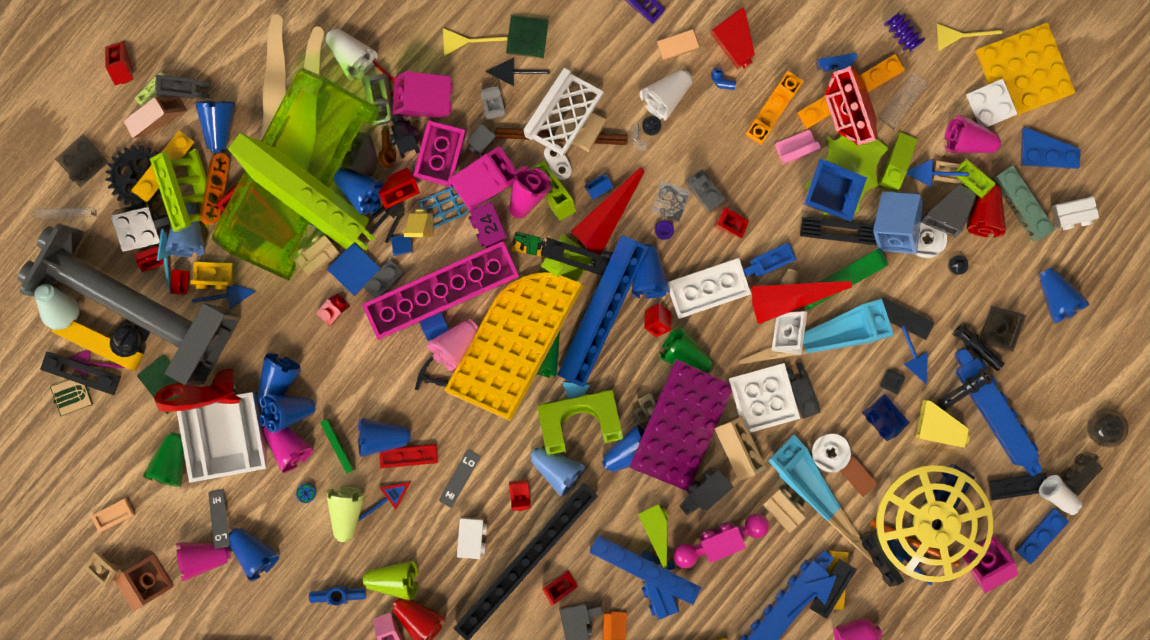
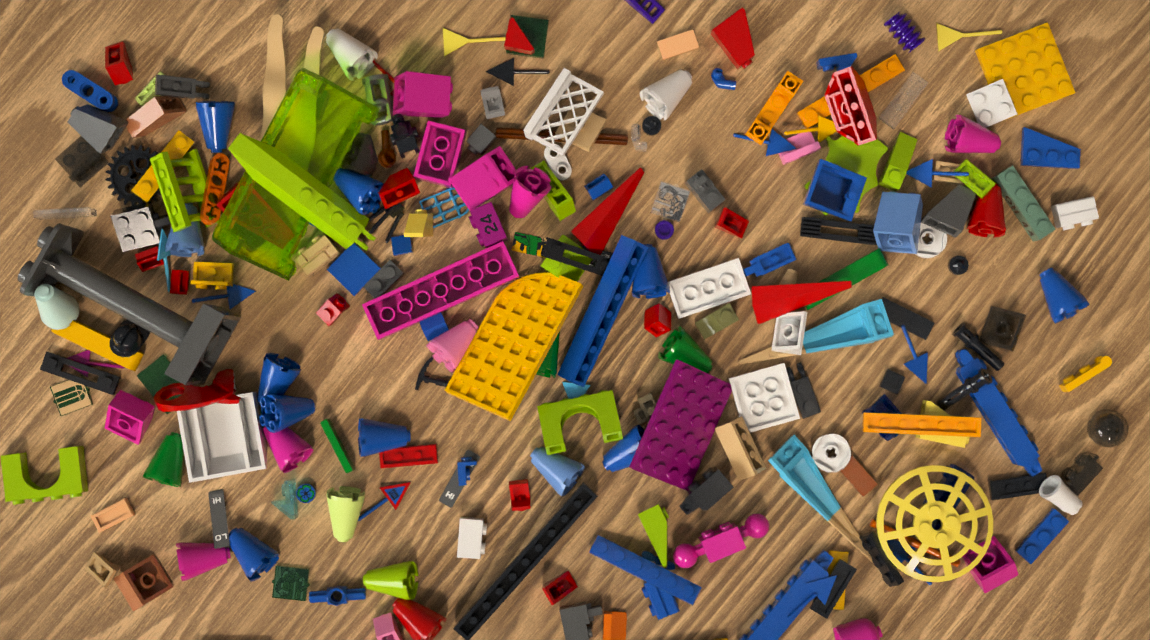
tan brick [761,488,806,533] -> none
none -> lime arch [0,446,88,505]
none -> blue piece [62,70,118,113]
none -> slope [68,104,128,154]
none -> dark pink slope [105,390,155,445]
none -> clear light blue slope [271,479,298,519]
none -> clear green piece [272,566,310,601]
none -> blue bracket [457,457,477,486]
none -> red slope [504,17,534,55]
none -> olive arch [694,303,739,340]
none -> blue piece [733,129,797,157]
none -> yellow piece [784,115,837,142]
none -> light orange plate [862,412,981,437]
none -> yellow plate [1059,356,1112,392]

